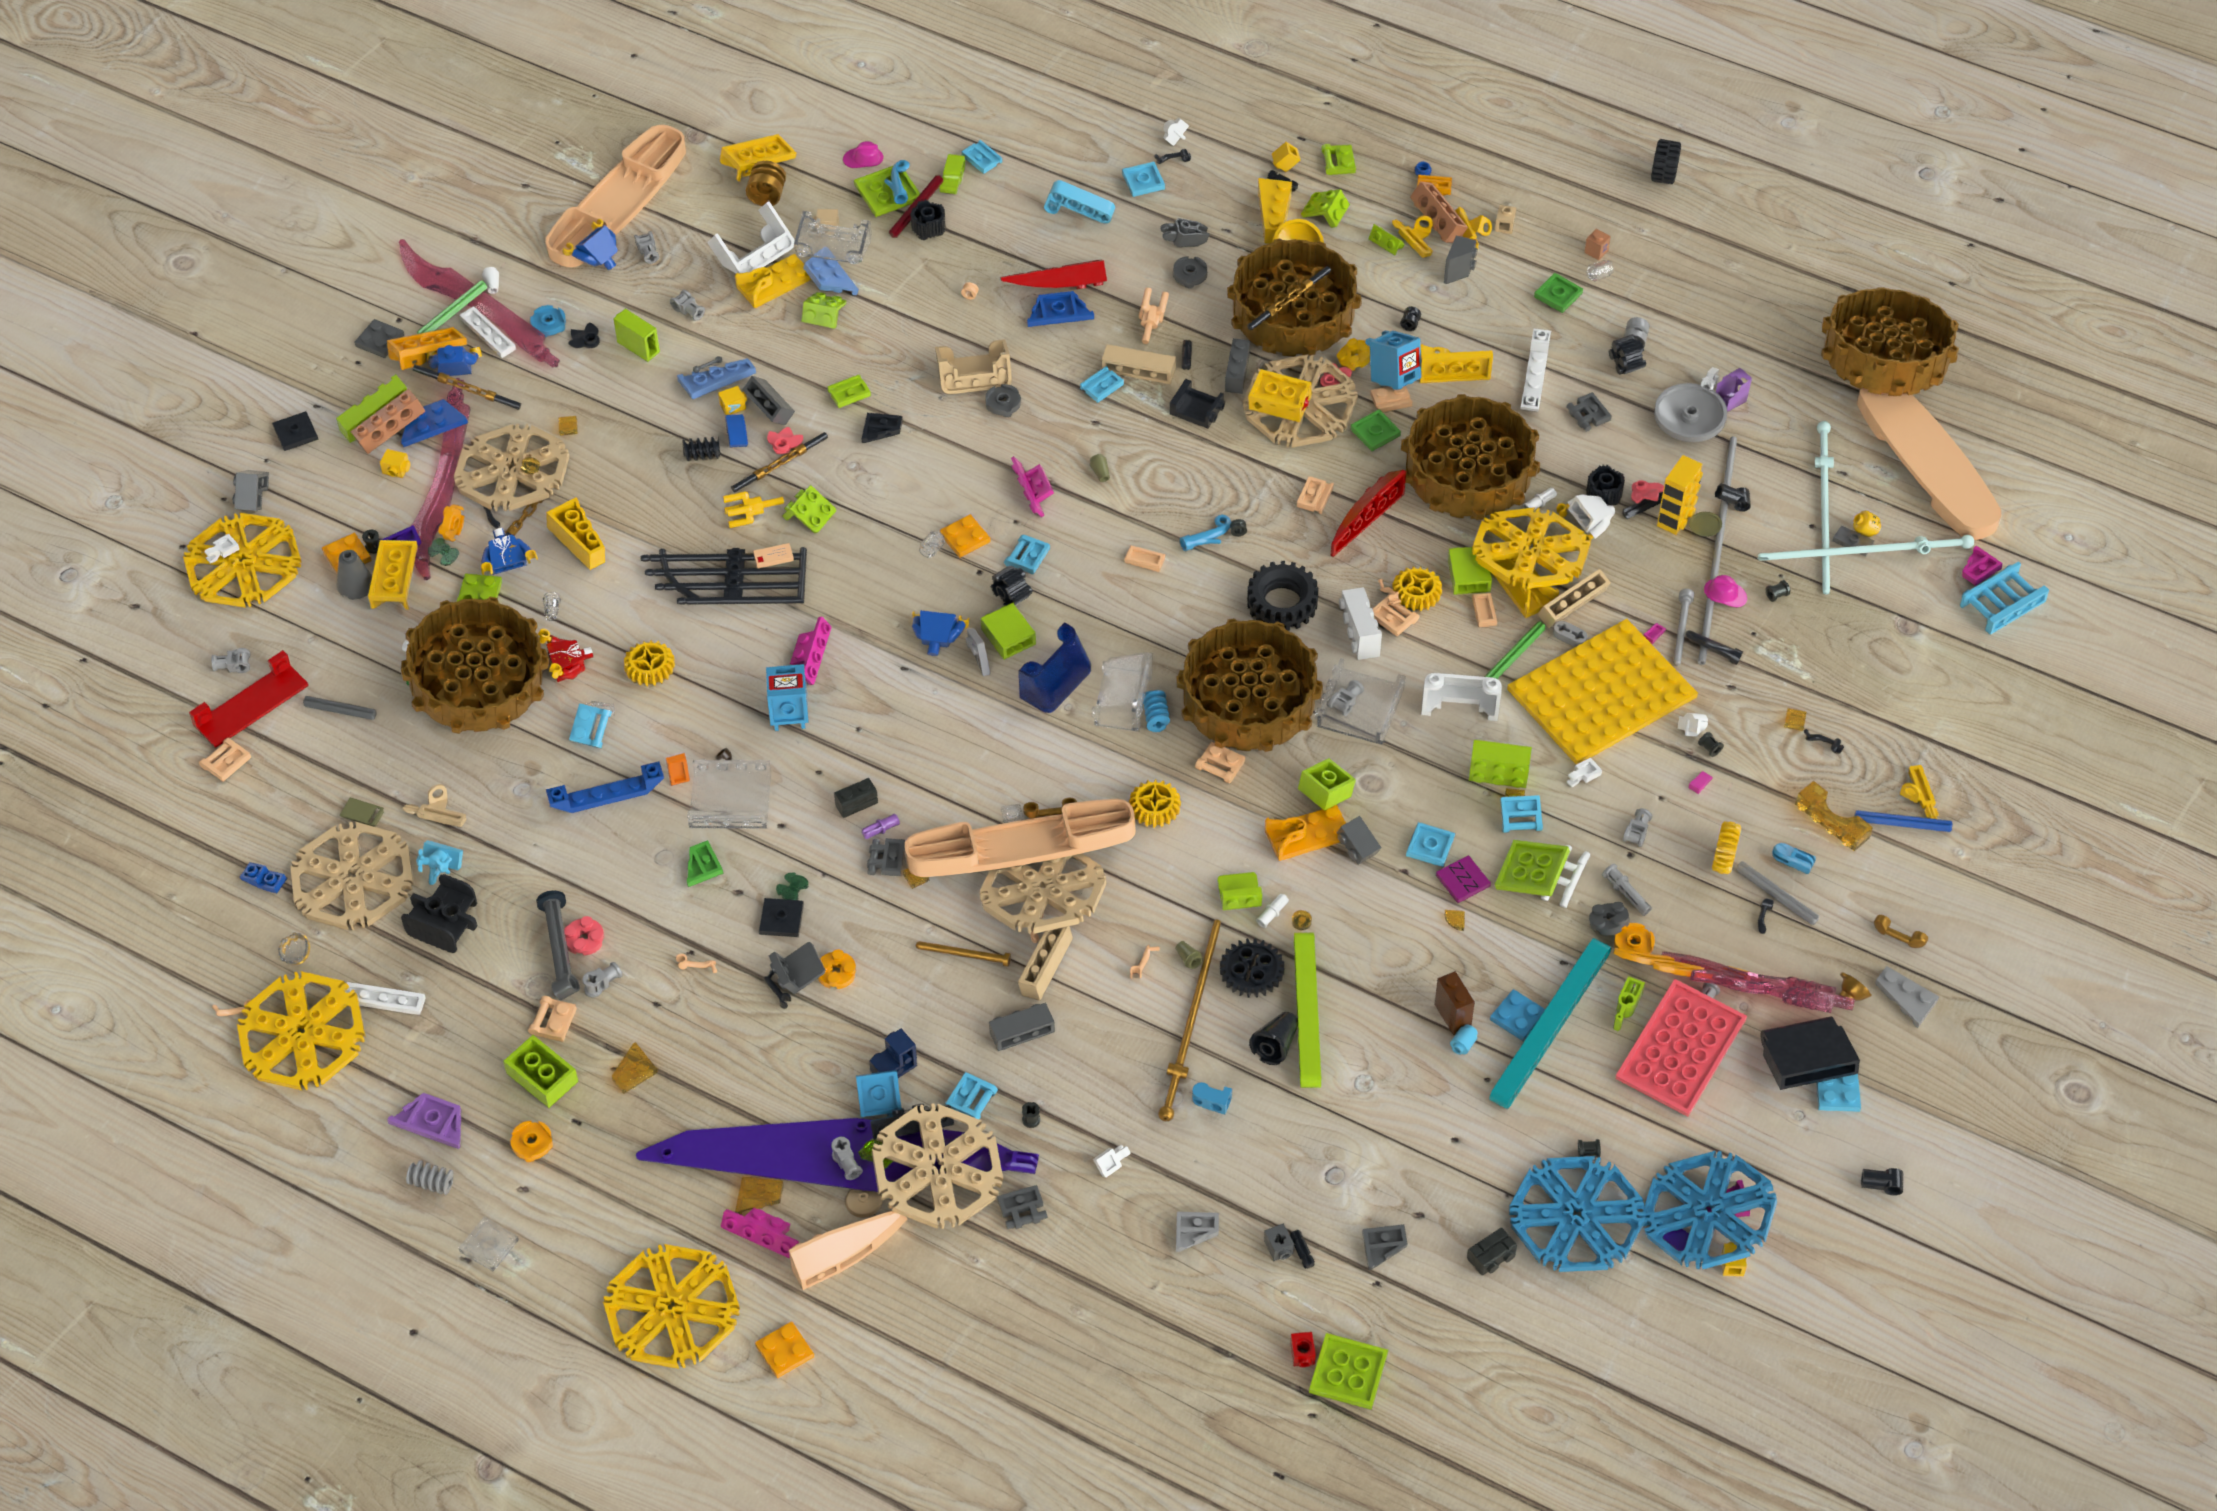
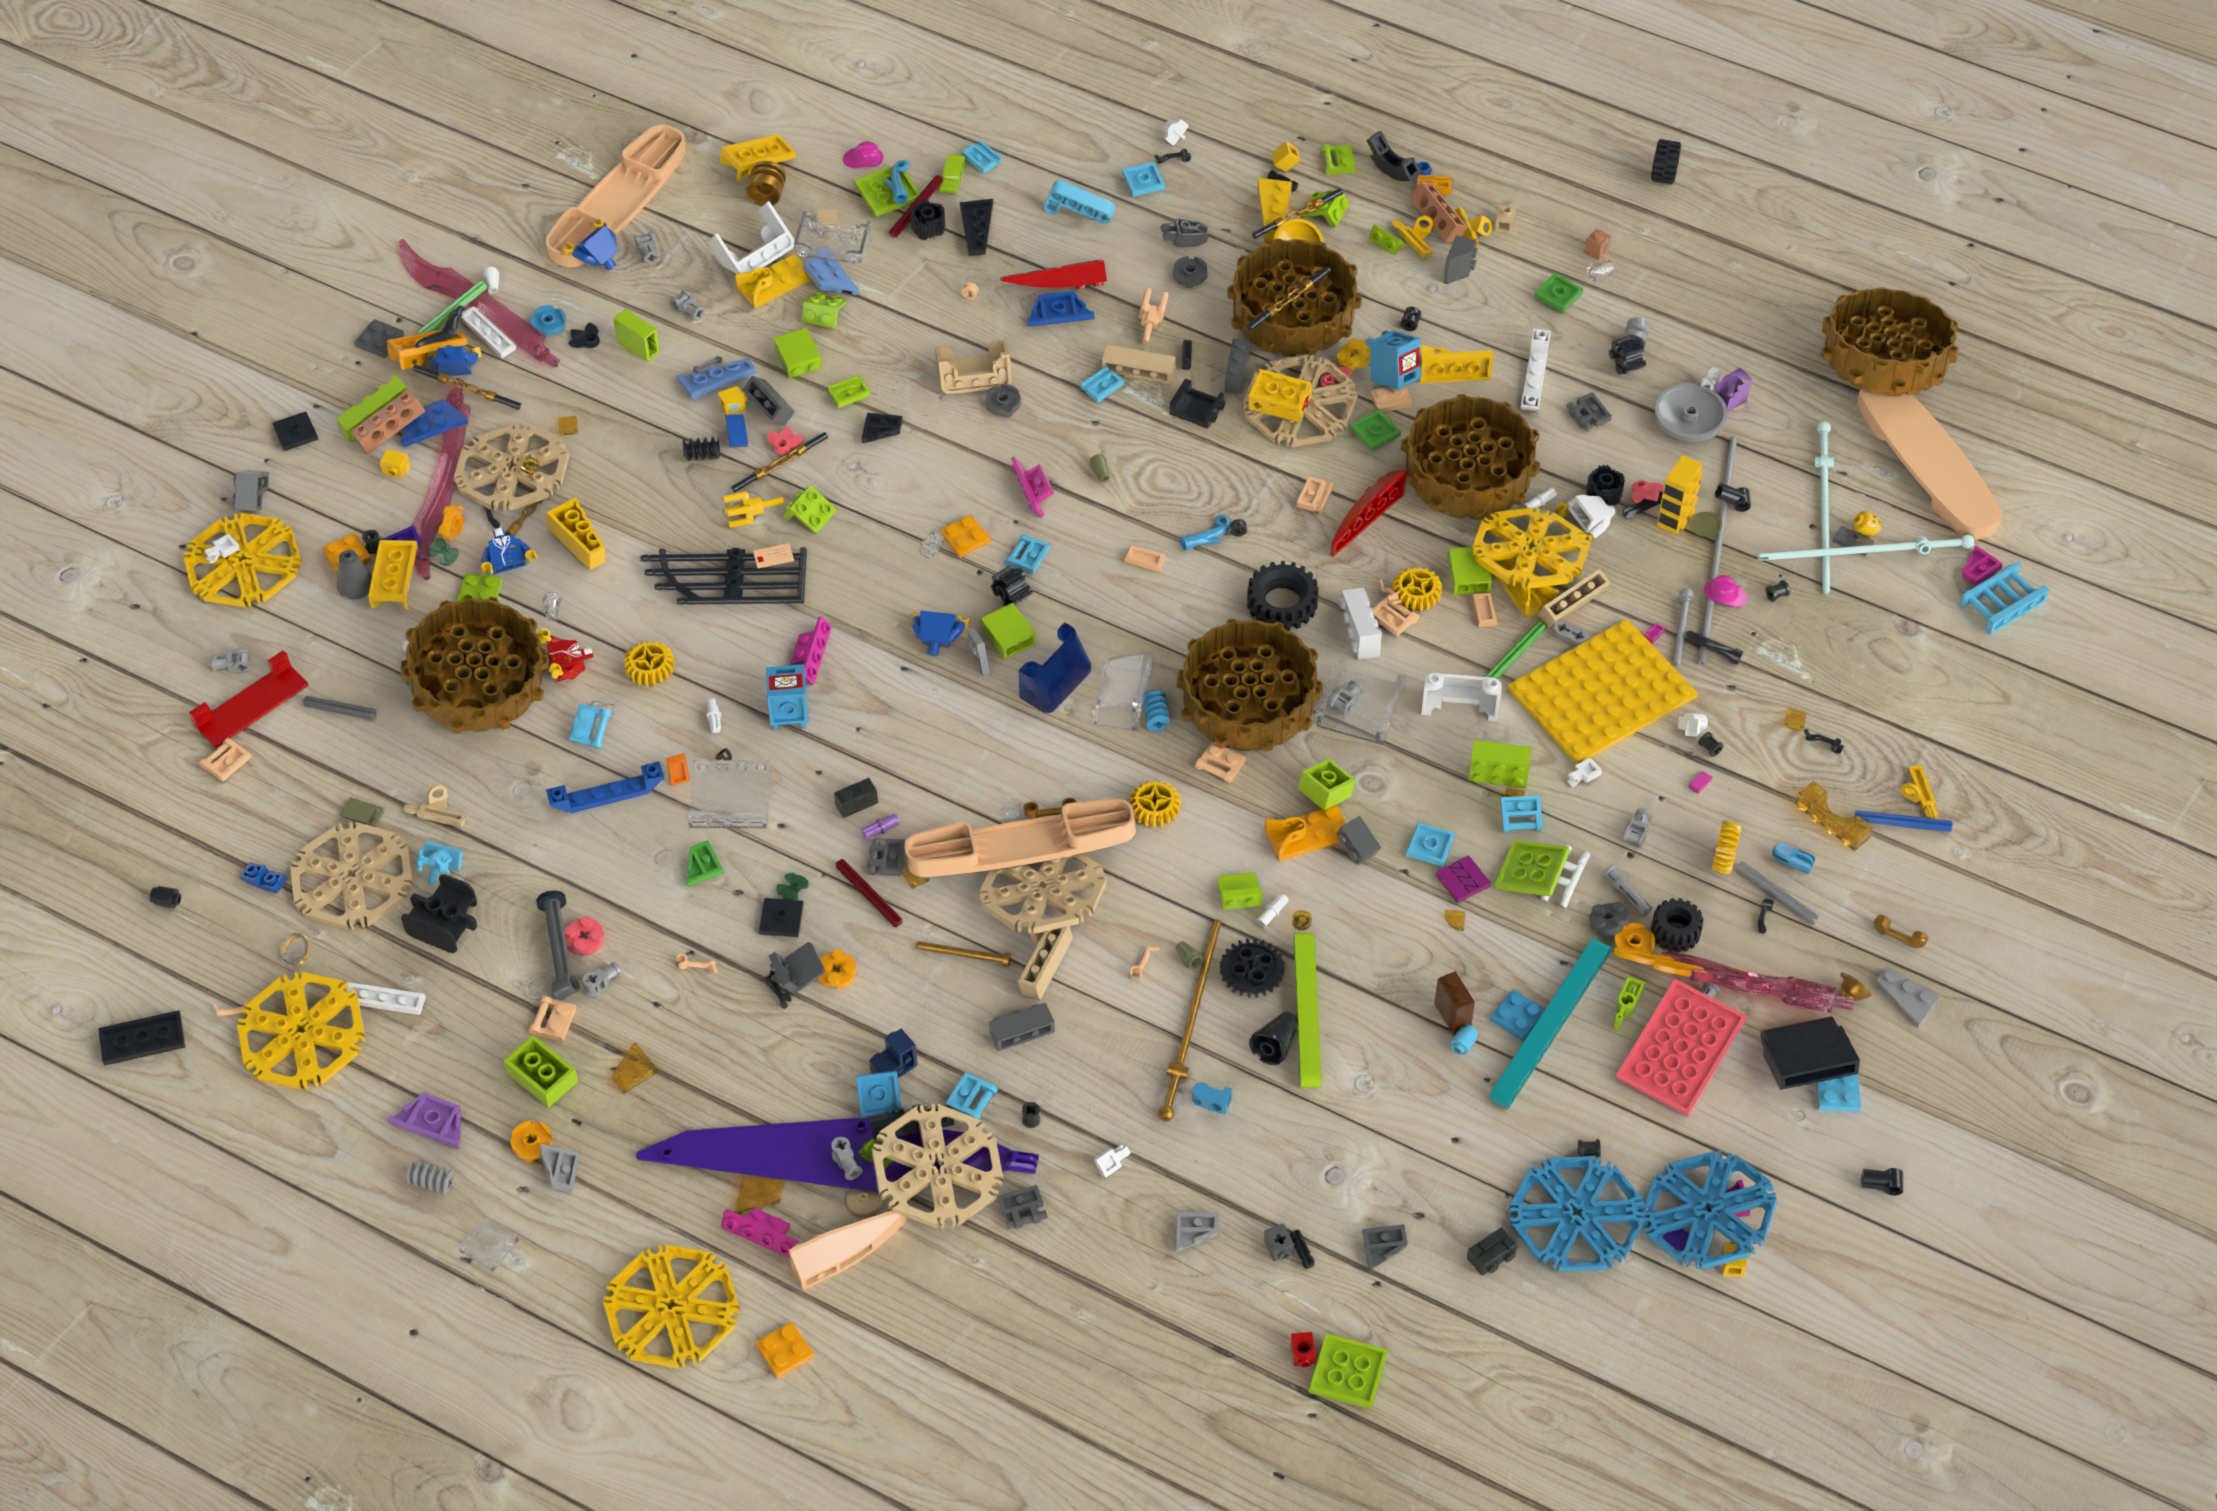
none -> black plate [98,1010,186,1066]
none -> black brick [150,886,181,908]
none -> black piece [415,305,465,348]
none -> light grey wing [540,1144,580,1193]
none -> white axle [706,698,722,733]
none -> lime brick [773,328,822,379]
none -> dark red axle [836,859,903,927]
none -> black wing [960,199,994,256]
none -> piece [1252,188,1343,239]
none -> black arch [1366,131,1421,182]
none -> black tyre [1651,898,1704,953]

